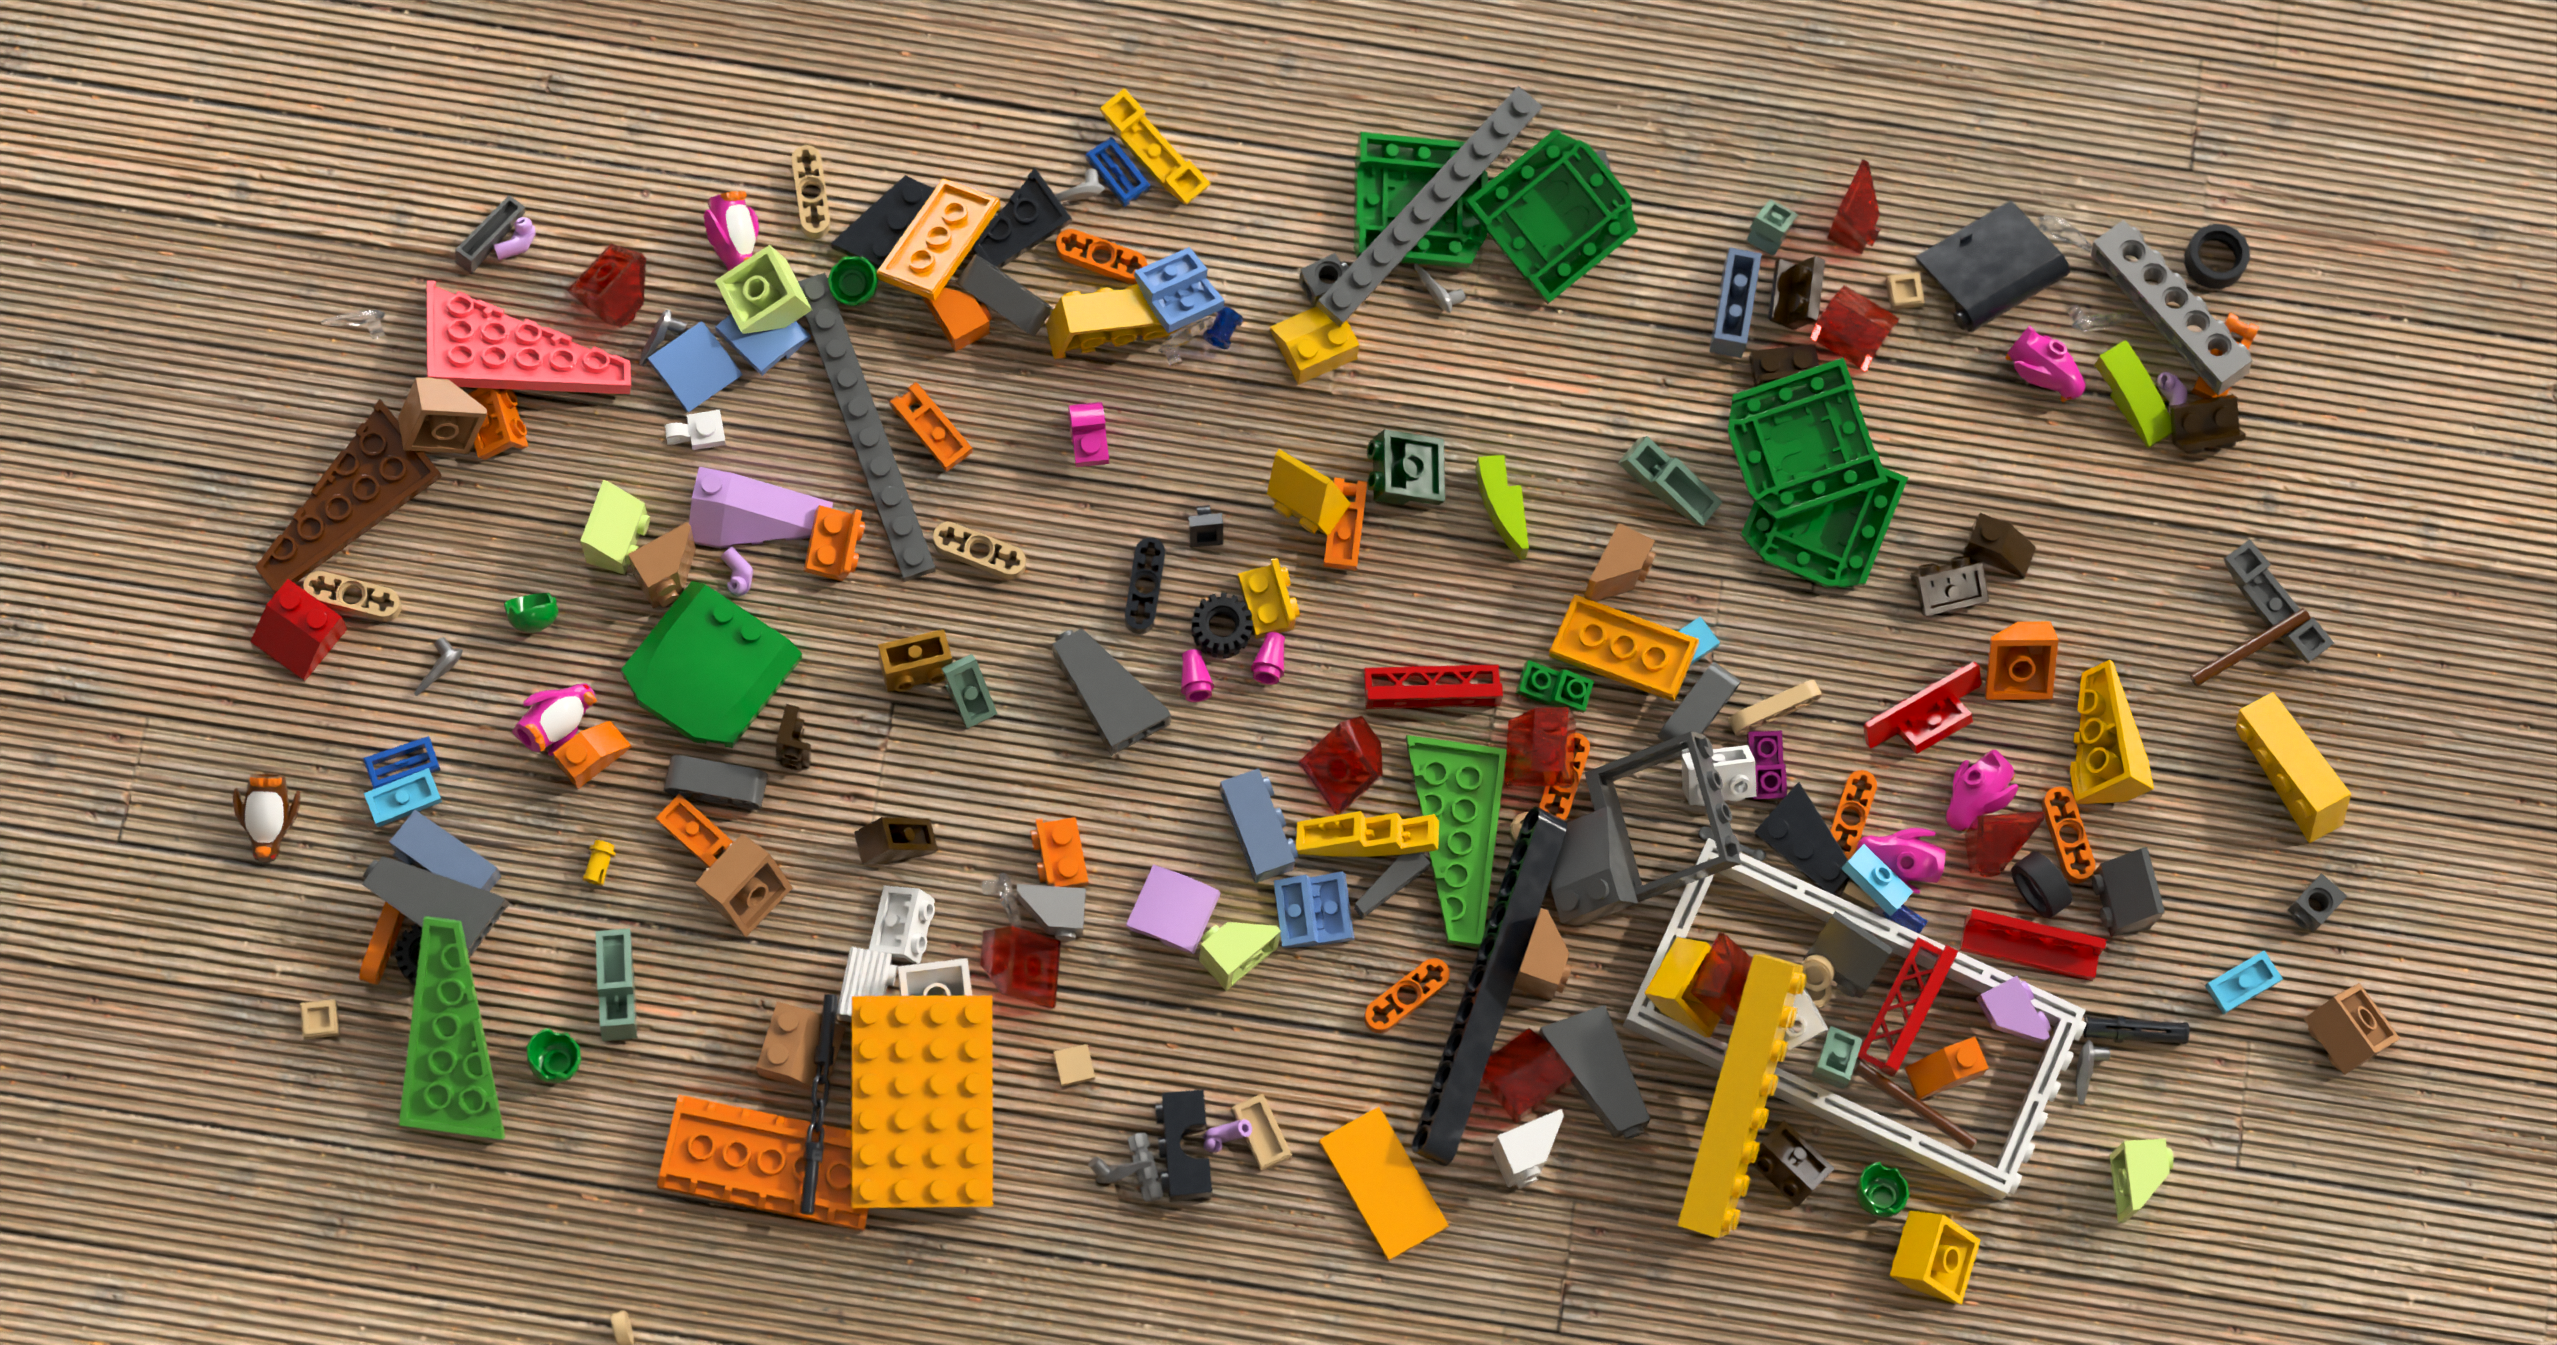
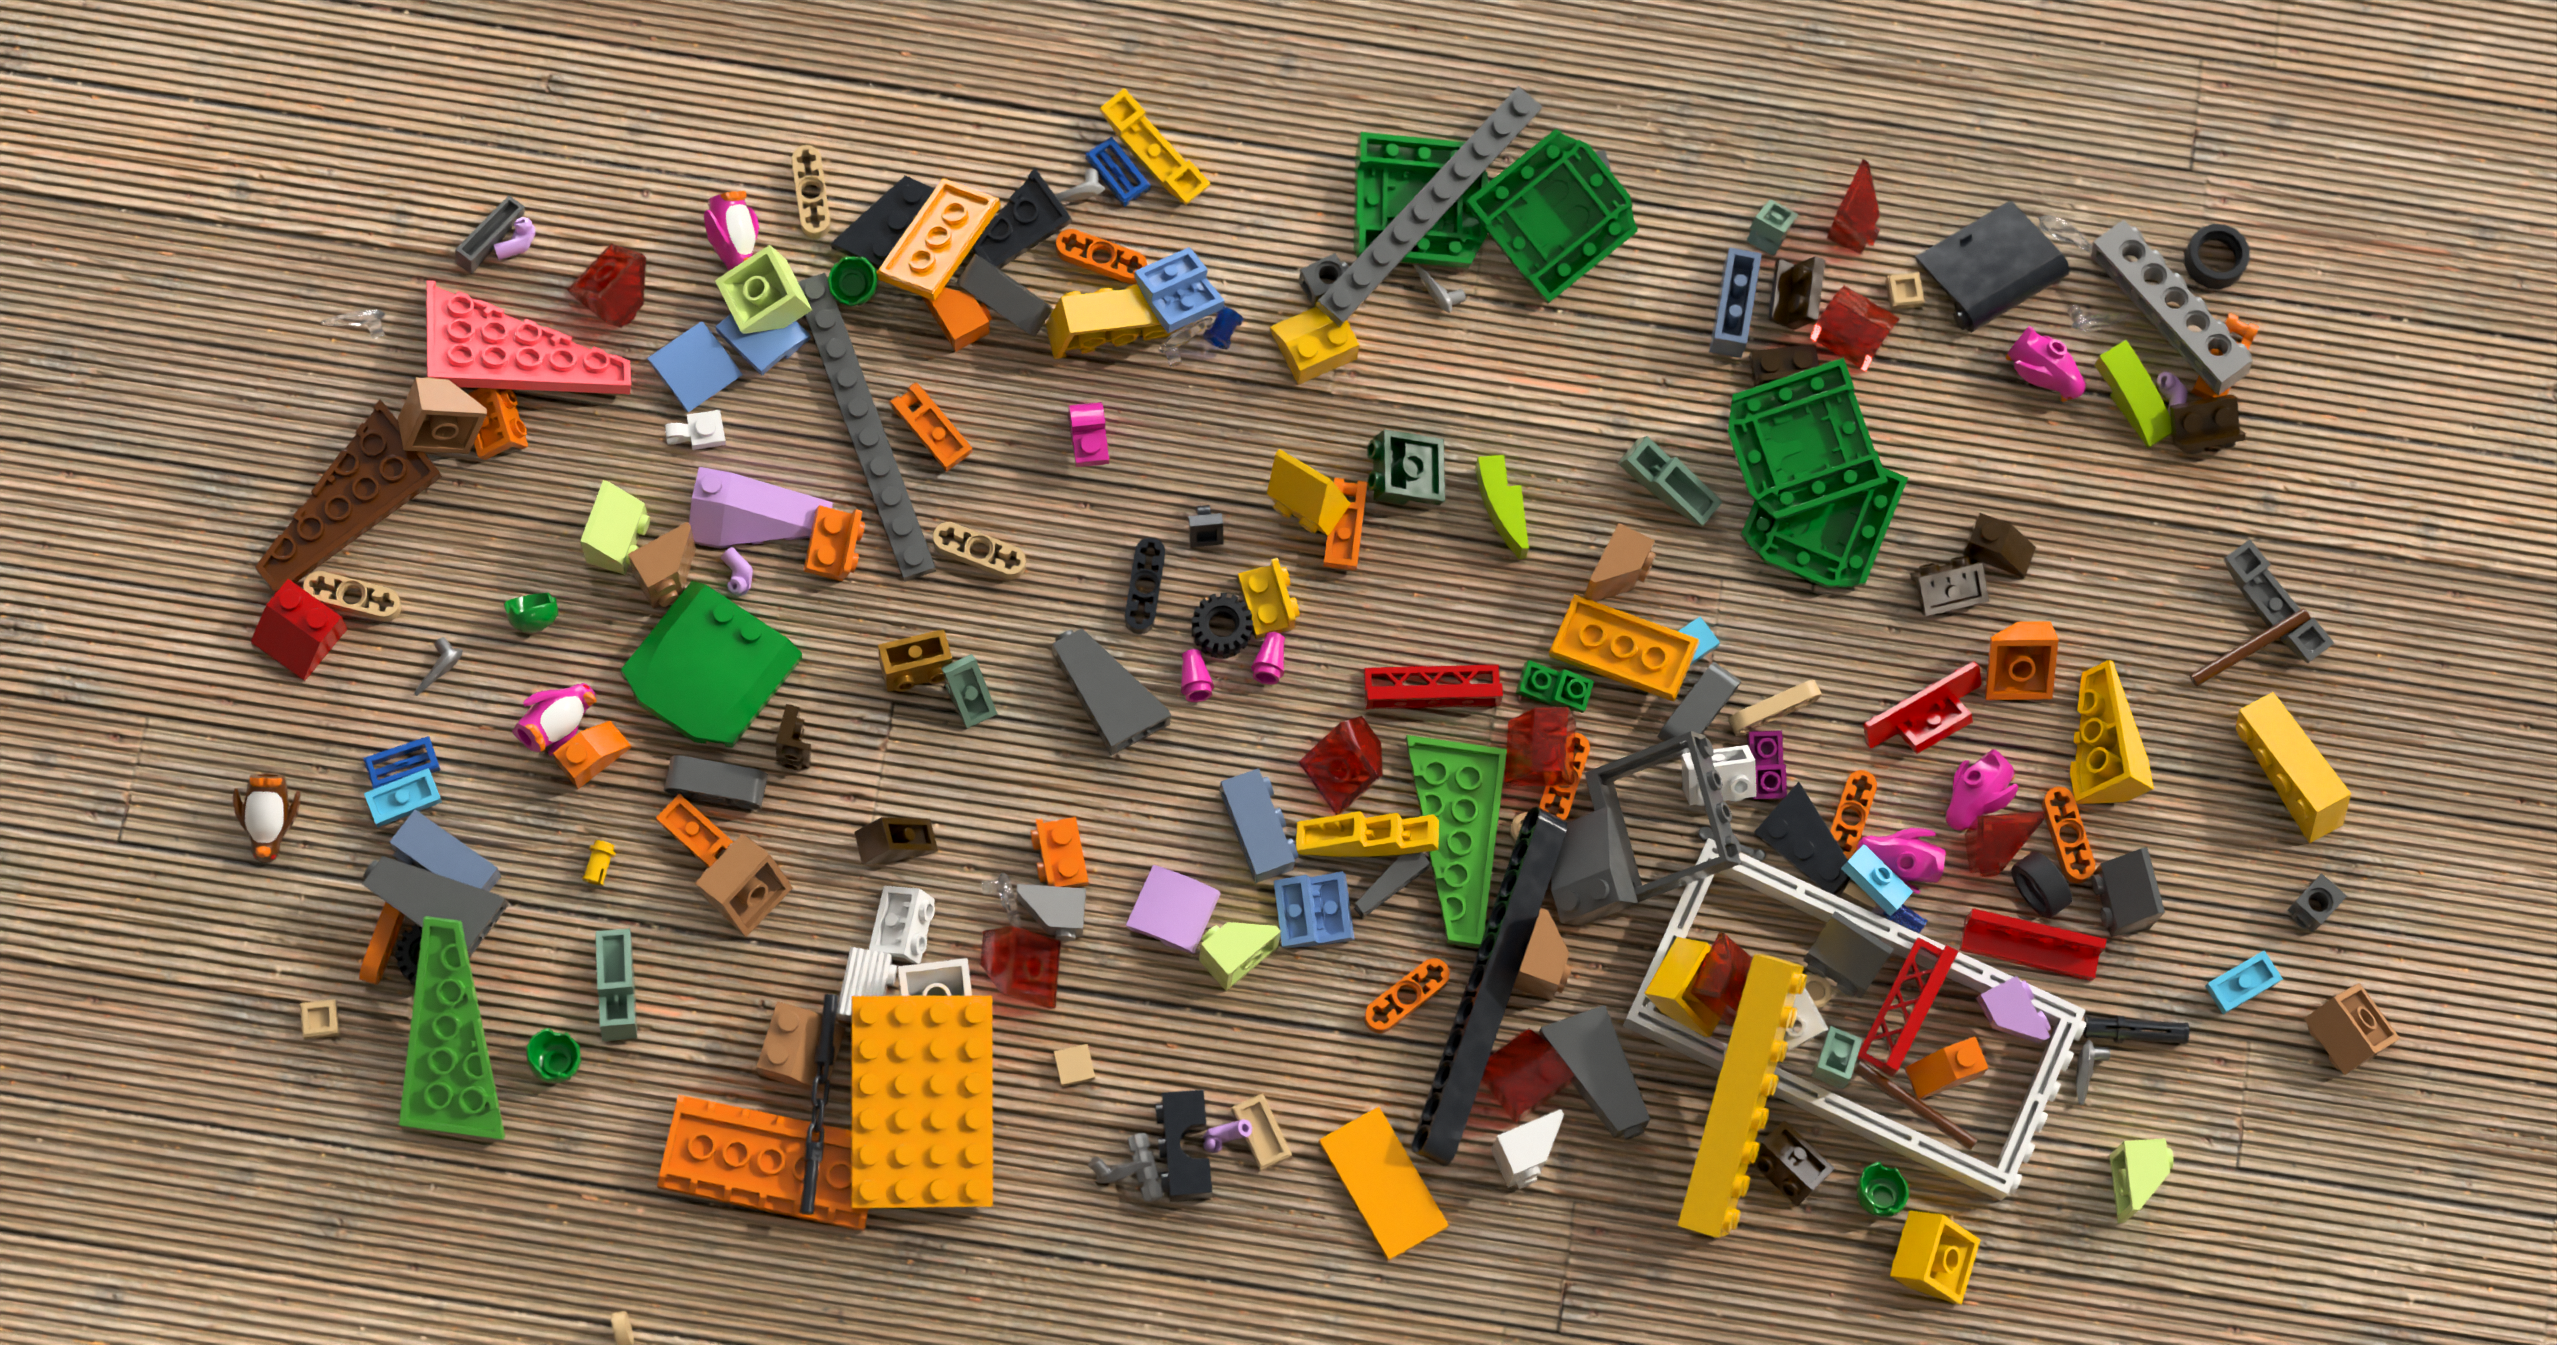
flat silver bar [639,309,687,366] -> none
tan tile [1801,954,1835,991] -> none

